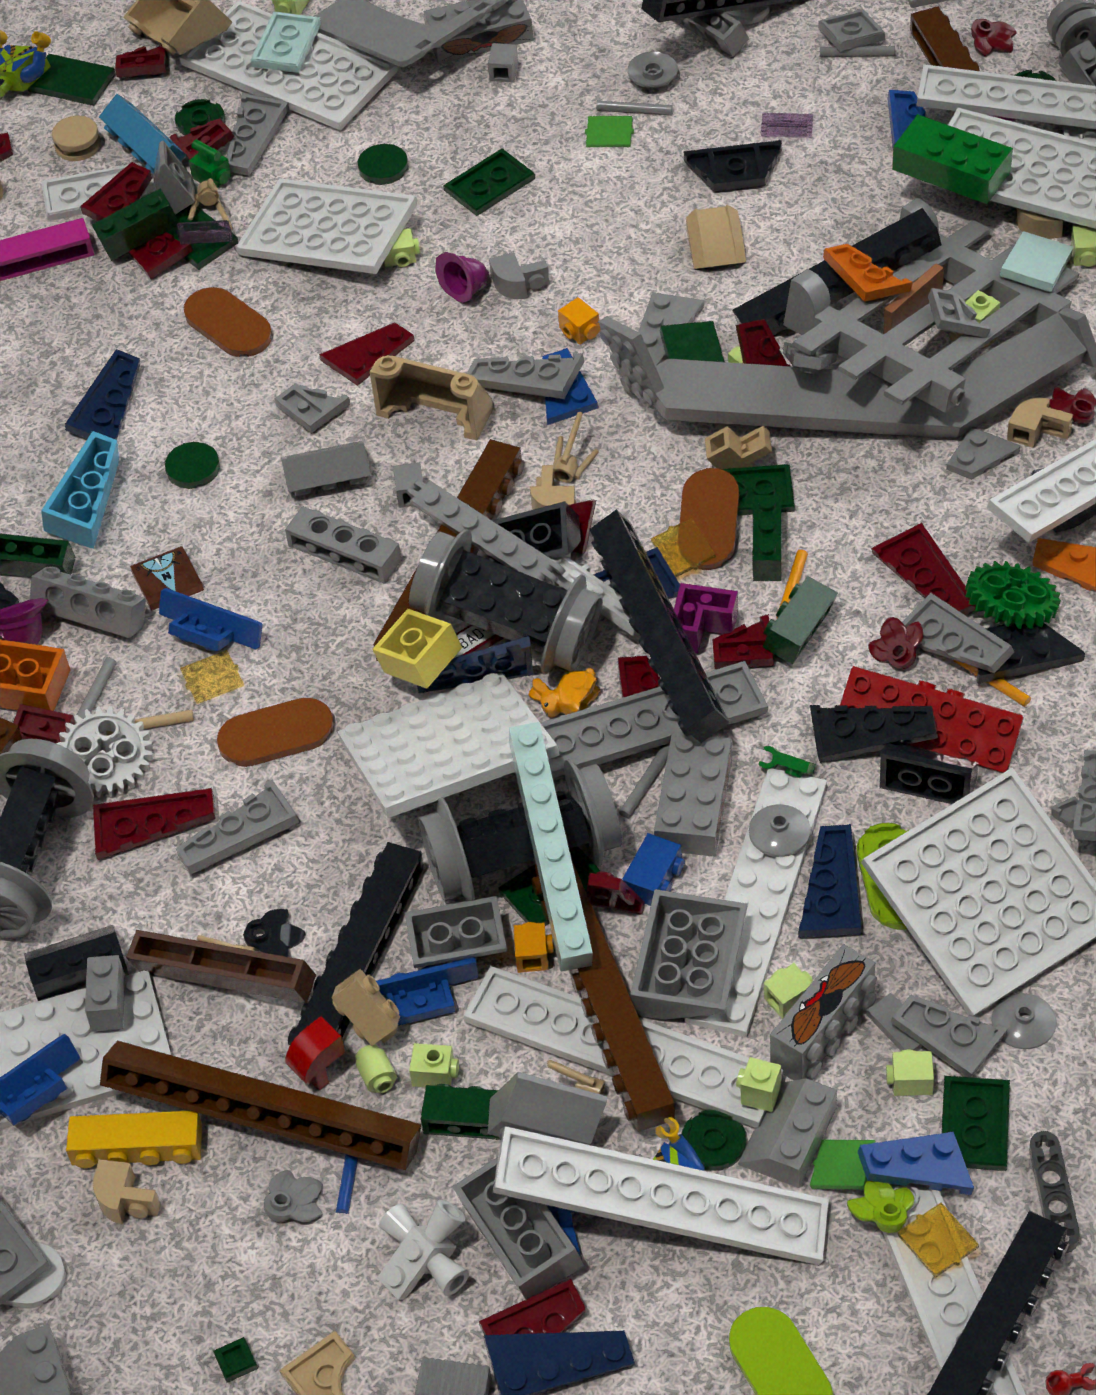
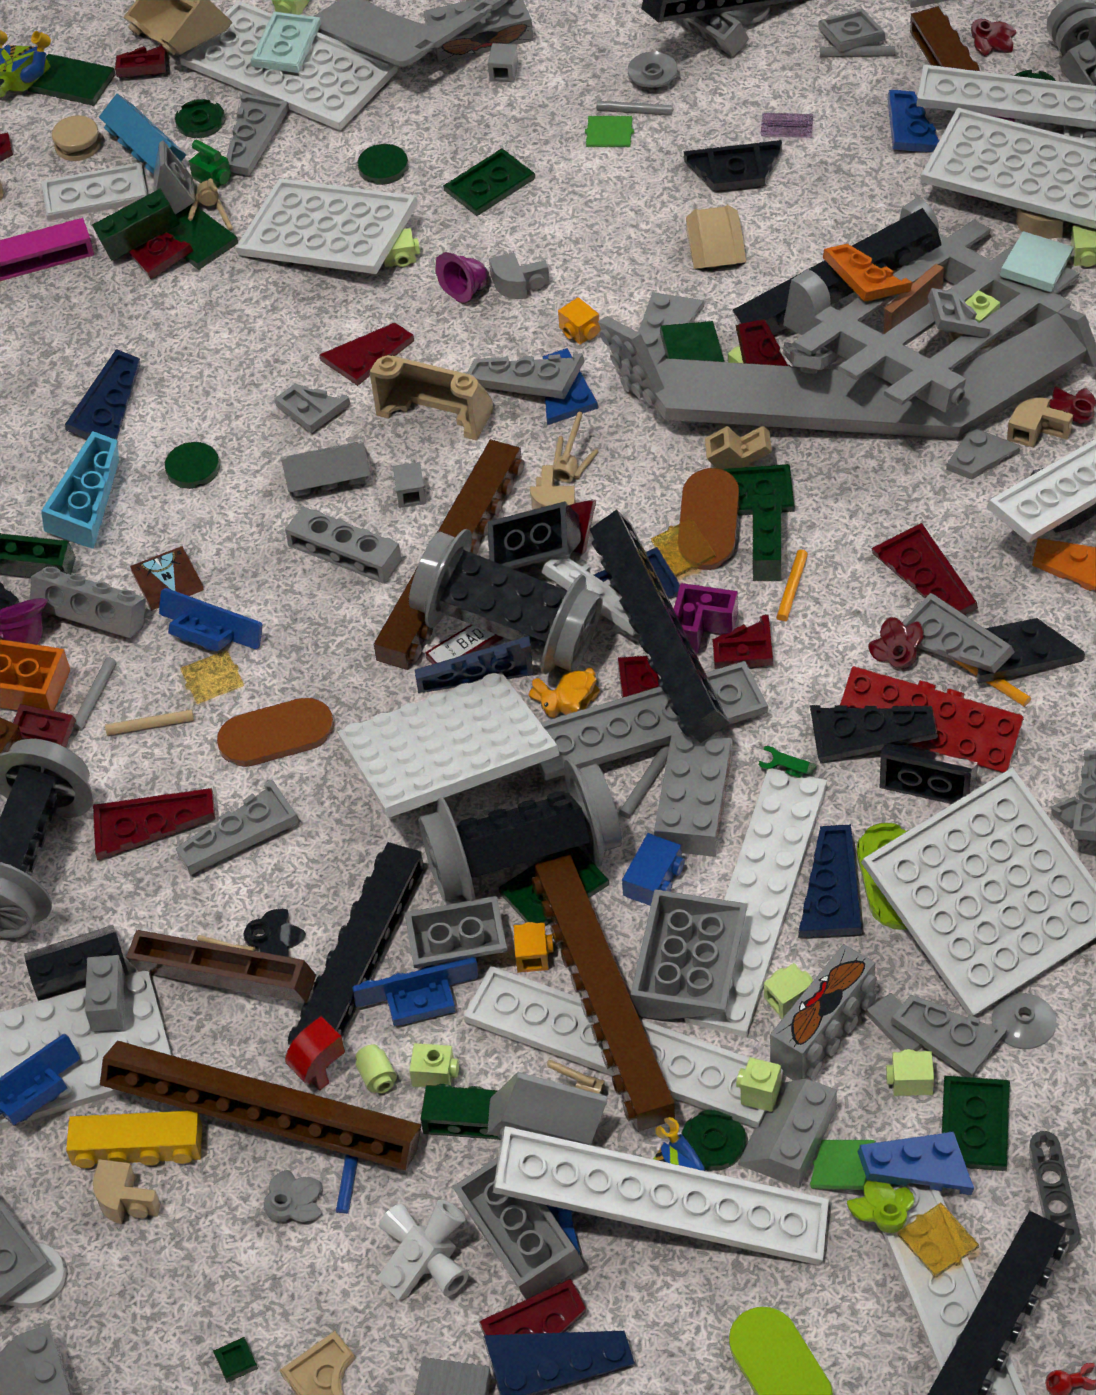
white gear [56,706,153,798] -> none
dark red wing [80,162,152,221] -> none
dark red wing [169,118,235,160] -> none
clear purple tile [177,220,232,244] -> none
dark orange tile [184,287,272,357] -> none
tan brick [332,969,400,1046] -> none
light yellow brick [372,609,462,689] -> none
light grey hinge [406,479,566,584] -> none
light aqua brick [509,722,593,972] -> none
dark red wing [586,871,645,914] -> none
light grey dish [749,804,810,857] -> none
brick [763,576,838,665] -> none
green brick [892,115,1013,204] -> none
green gear [965,561,1061,629] -> none

